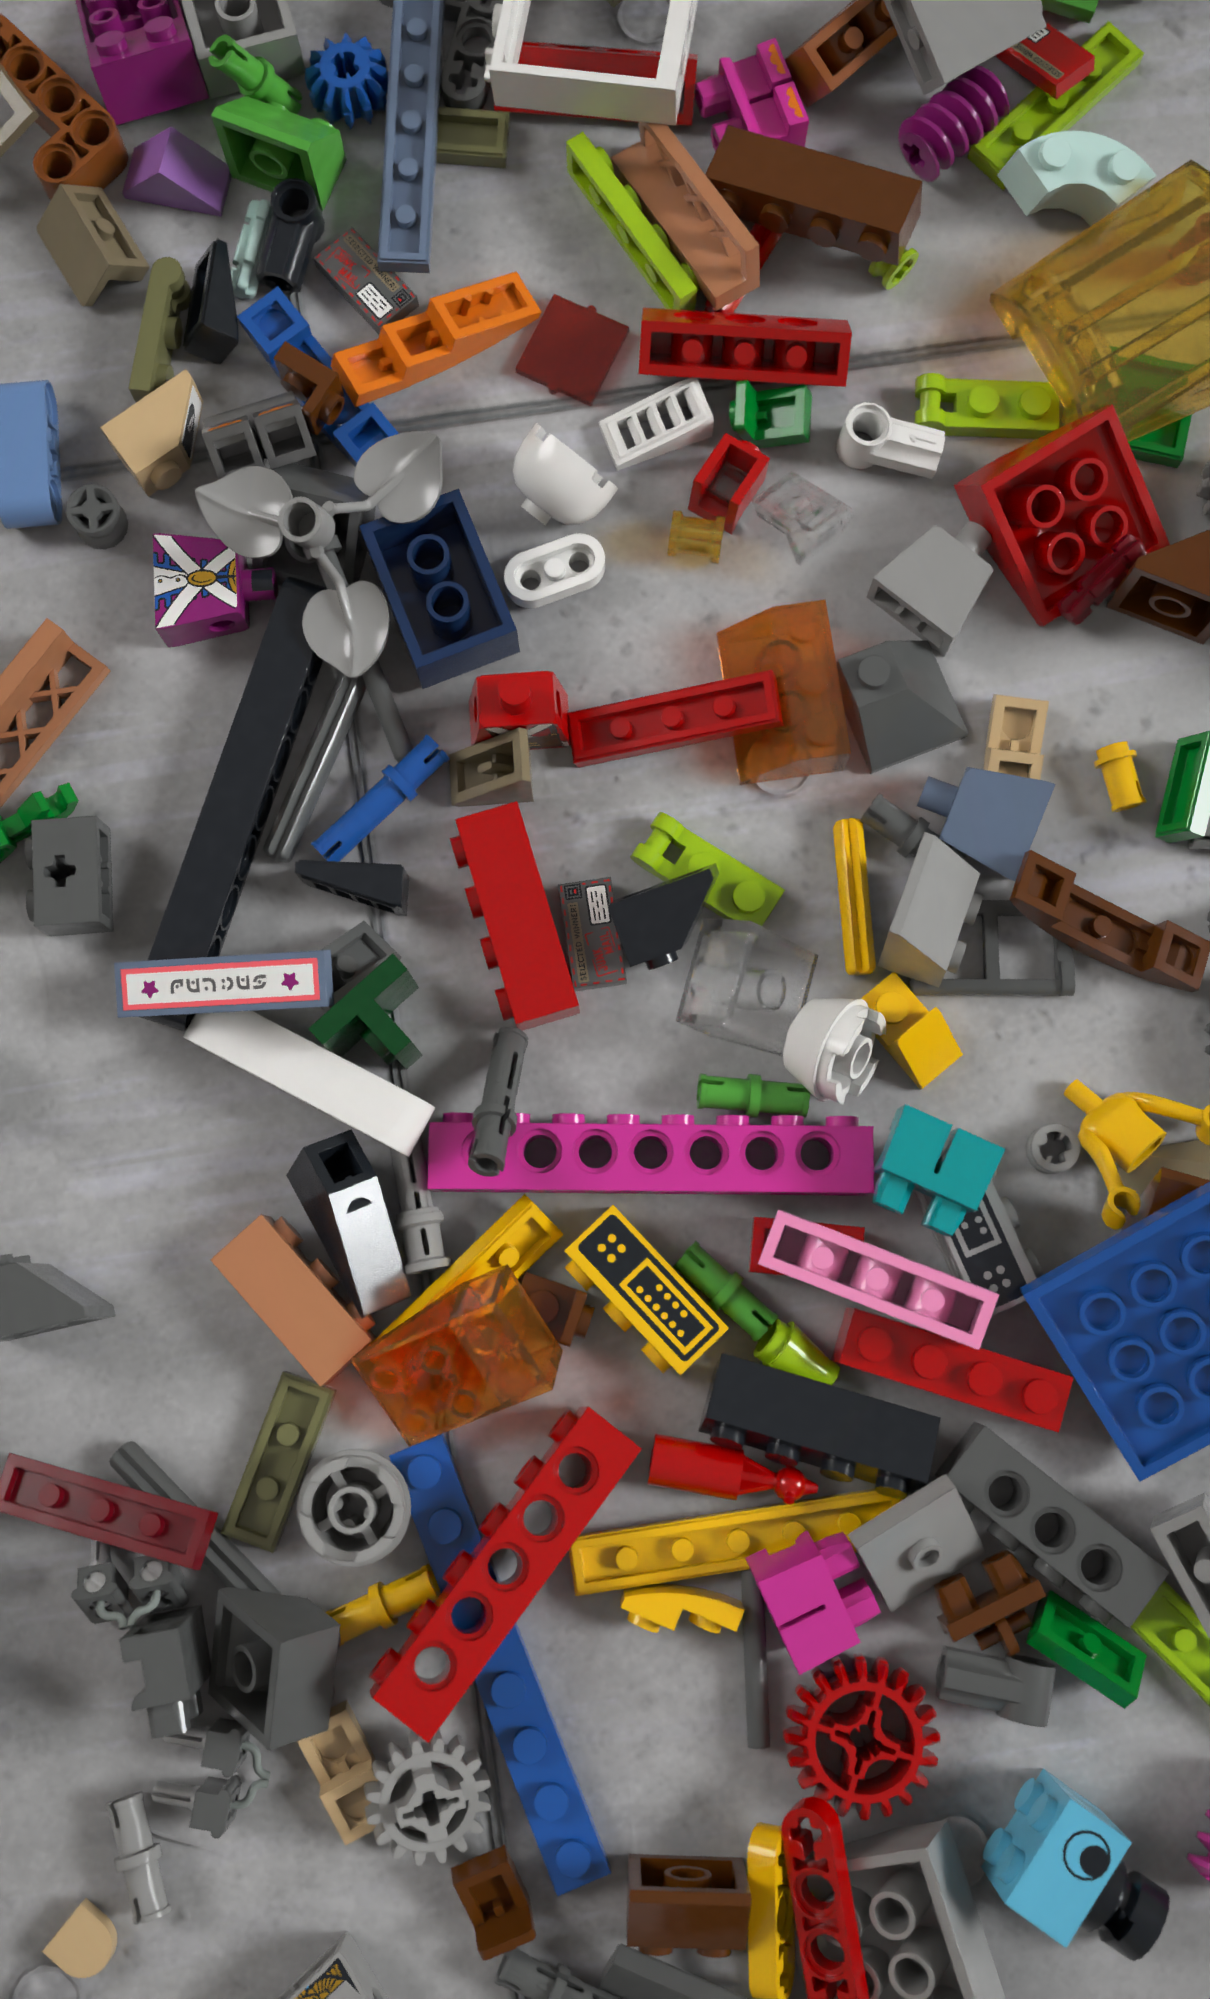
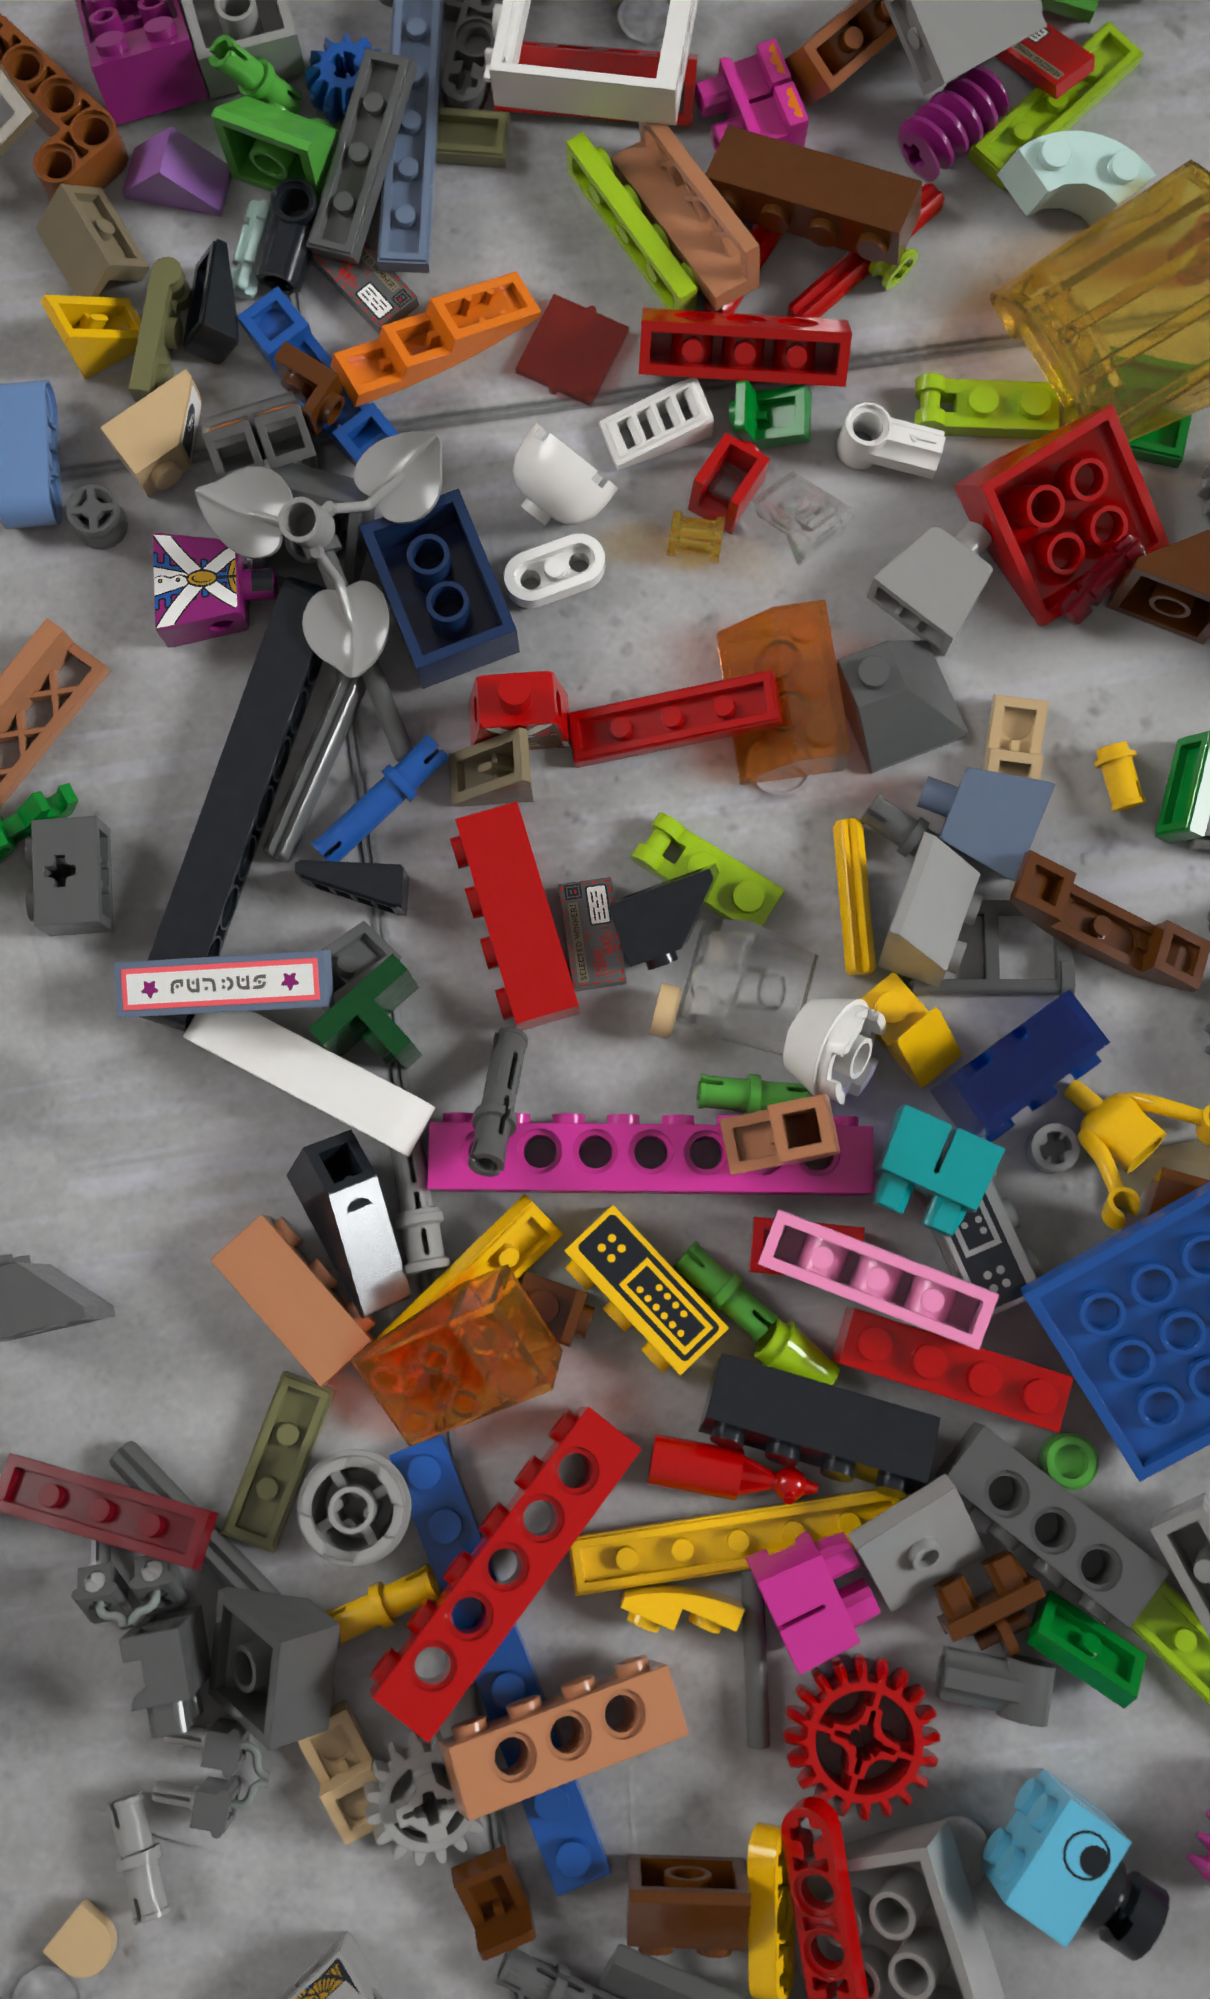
none -> yellow slope [40,294,141,380]
none -> dark grey tile [306,48,418,264]
none -> nougat brick [439,1655,689,1821]
none -> tan tile [648,982,682,1039]
none -> nougat brick [720,1094,841,1176]
none -> red axle [787,183,945,318]
none -> clear blue wedge [930,989,1110,1142]
none -> bright green tile [1038,1431,1099,1490]

